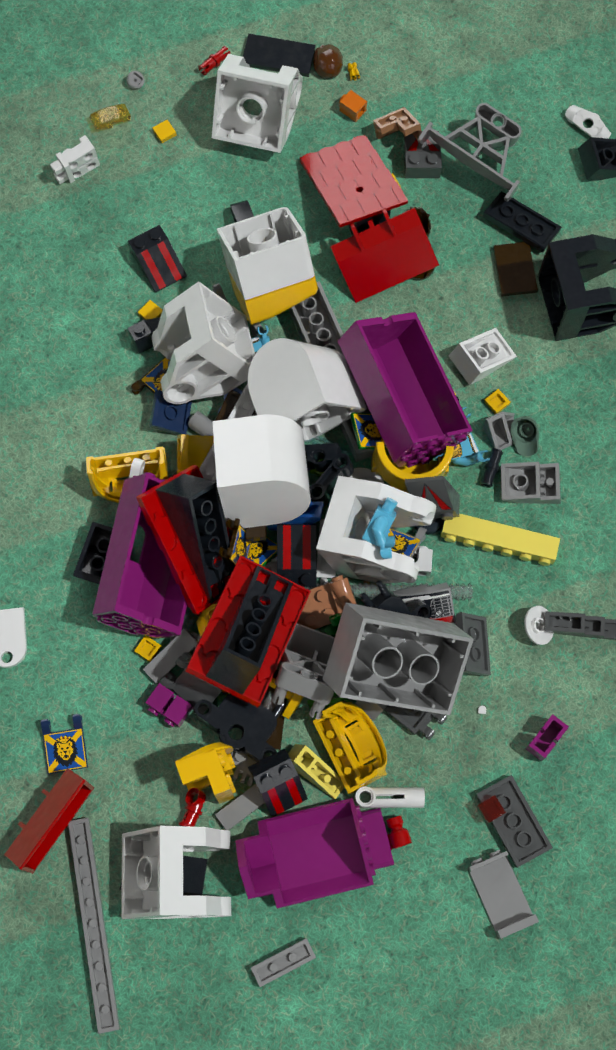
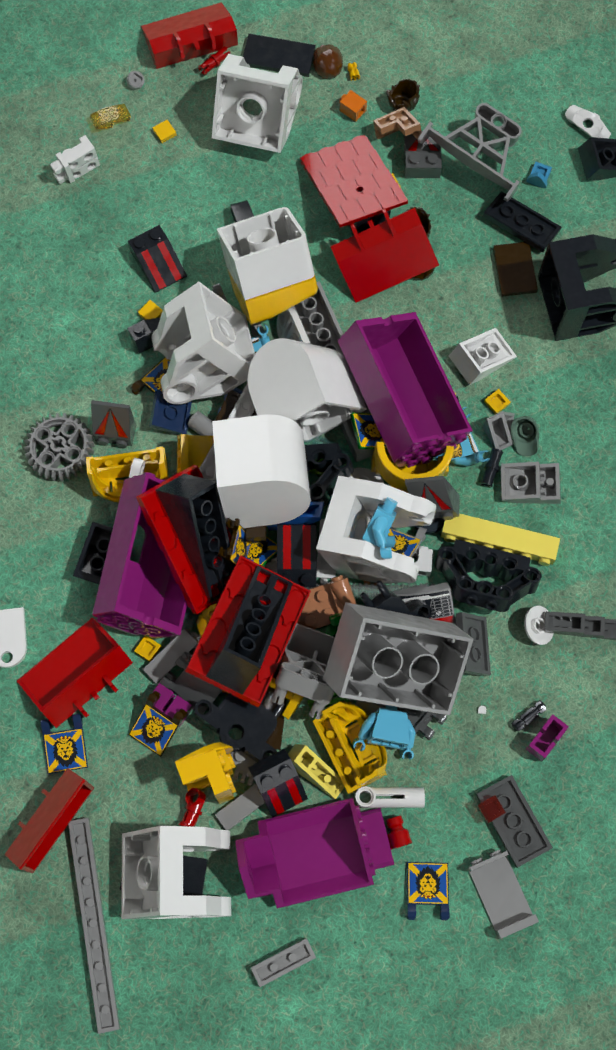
none -> red piece [17,617,133,728]
none -> light grey gear [24,413,95,481]
none -> dark grey slope [91,400,136,448]
none -> flag [128,691,187,757]
none -> red piece [141,2,238,69]
none -> white tile [277,308,310,344]
none -> medium azure torso [352,705,416,759]
none -> dark brown hair [386,79,420,111]
none -> flag [407,862,450,921]
none -> black brick [435,539,542,612]
none -> black axle [511,700,547,732]
none -> dark azure tile [526,162,552,188]

